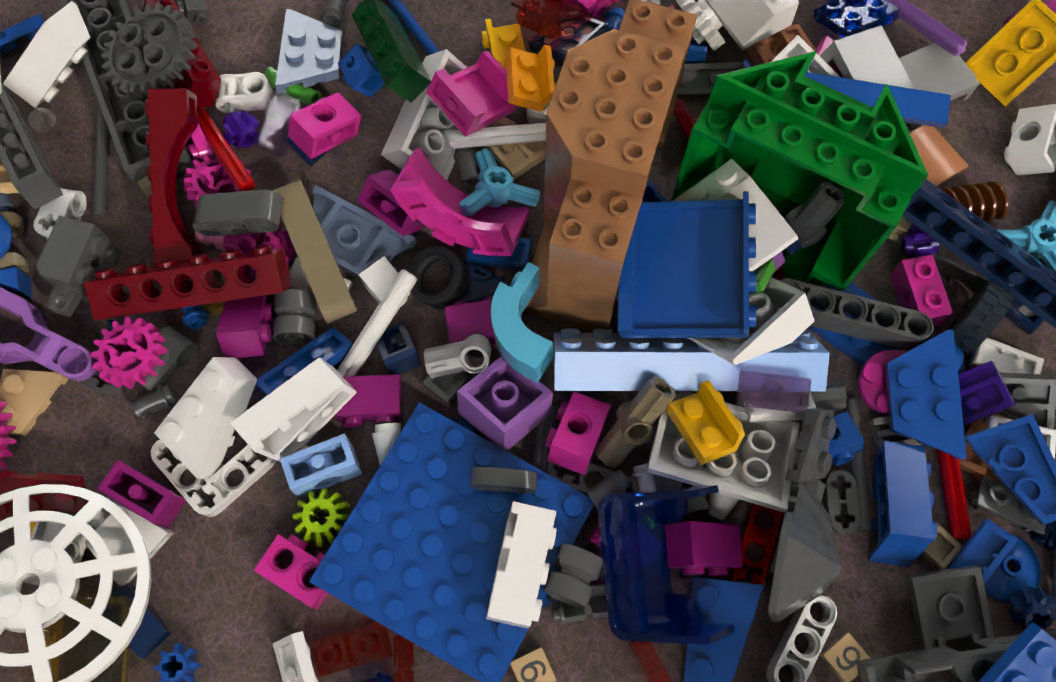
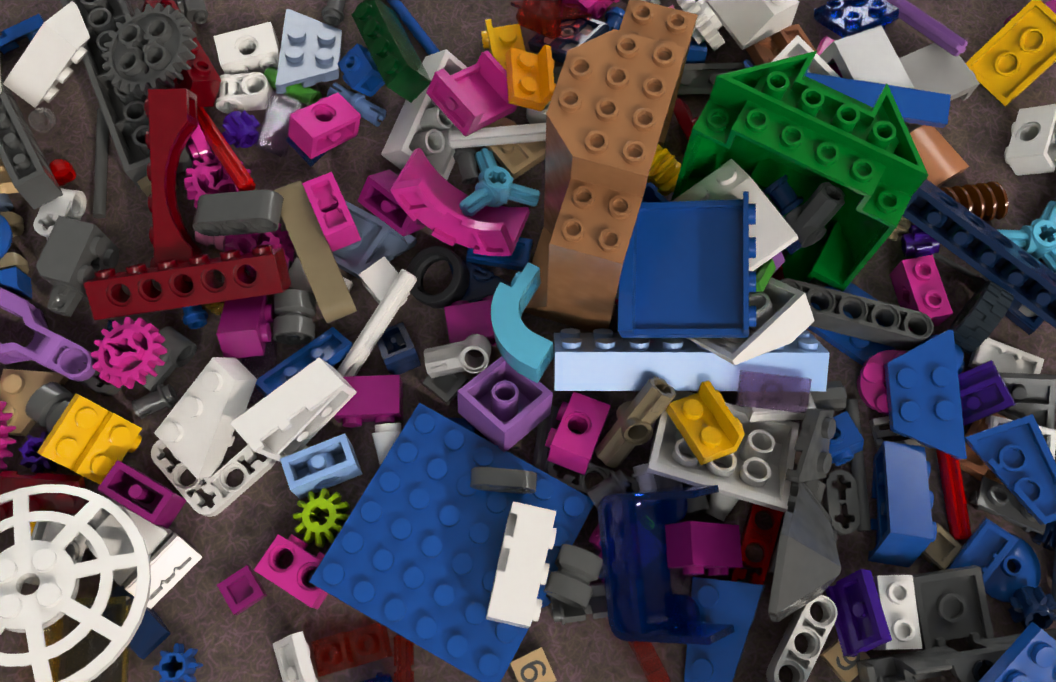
none -> dark purple gear [18,431,58,474]
none -> dark grey wheel [25,382,73,432]
none -> yellow plate [37,393,142,484]
none -> red hinge [49,159,76,186]
none -> white plate [123,533,202,609]
none -> white brick [213,21,280,74]
none -> magenta plate [217,565,267,615]
none -> dark pink brick [302,171,361,252]
none -> medium blue pin [327,83,386,127]
none -> yellow gear [647,144,681,196]
none -> dark blue bush [762,174,804,216]
none -> dark purple plate [825,569,892,657]
none -> white brick [873,575,923,650]

